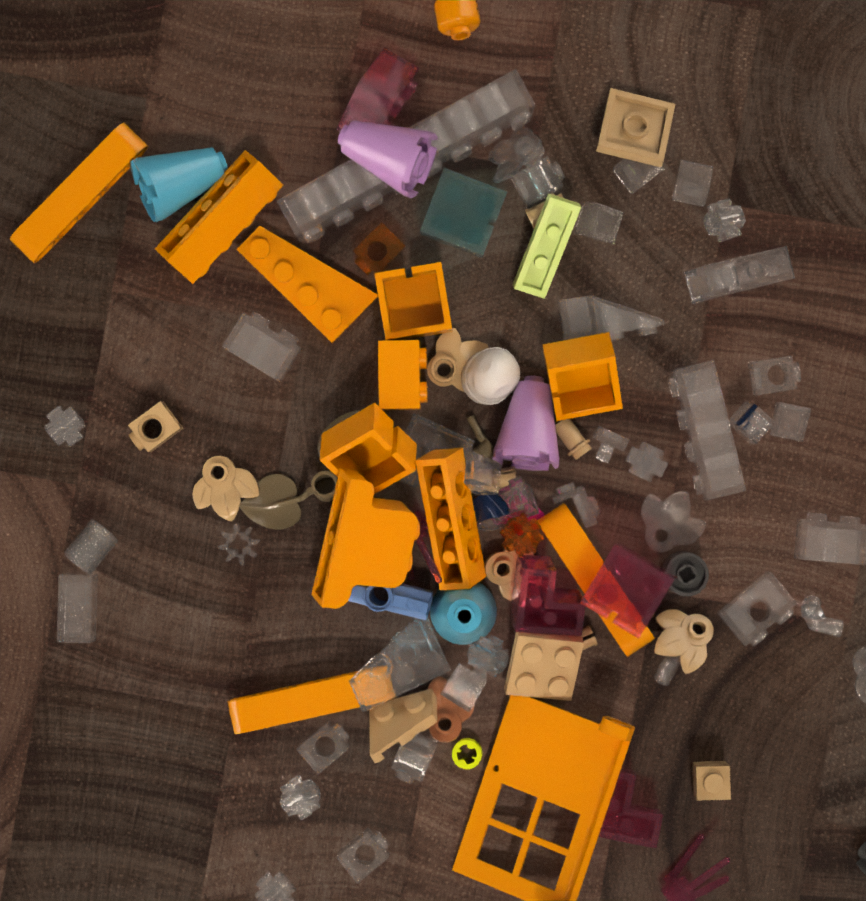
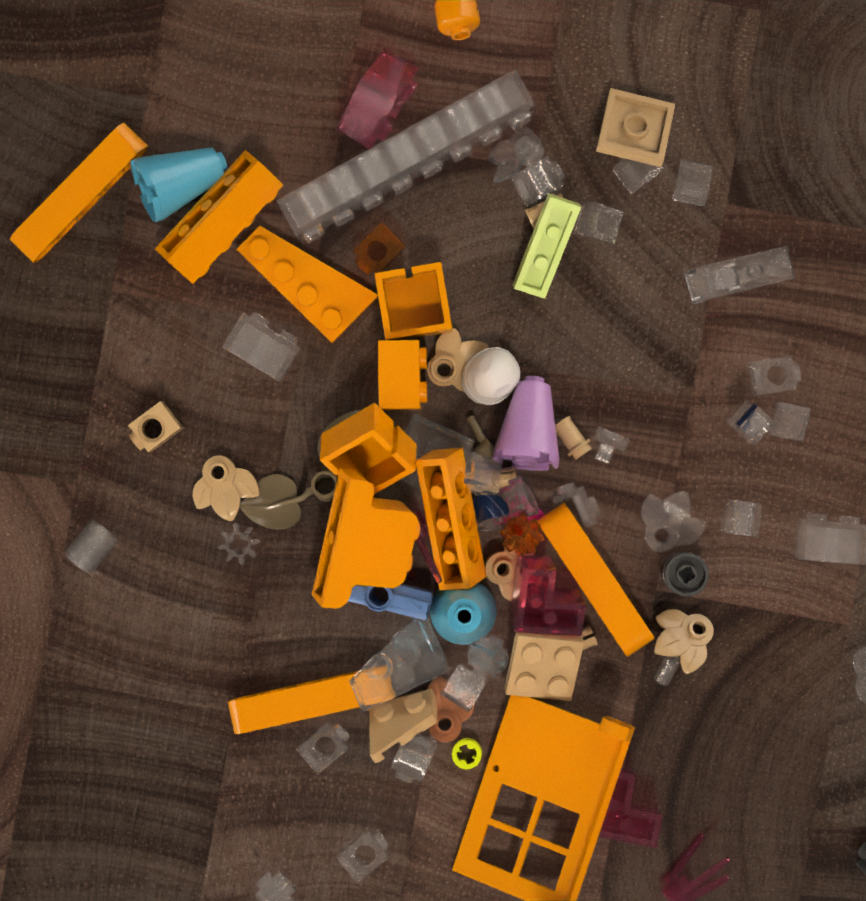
clear gear [44,405,86,447] -> none
clear brick [57,573,98,643] -> none
clear gear [280,775,321,820] -> none
lavender cone [338,121,438,198] -> none
clear light blue piece [420,168,507,258] -> none
light orange piece [542,332,623,421] -> none
clear slope [557,295,665,341] -> none
clear pink piece [580,542,677,639] -> none
clear gear [625,442,668,482] -> none
clear brick [668,360,746,500] -> none
tan brick [692,761,731,801] -> none
clear gear [703,198,746,242] -> none
clear brick [716,571,798,647] -> none
clear arm [801,596,844,637] -> none
none -> clear brick [720,499,762,537]

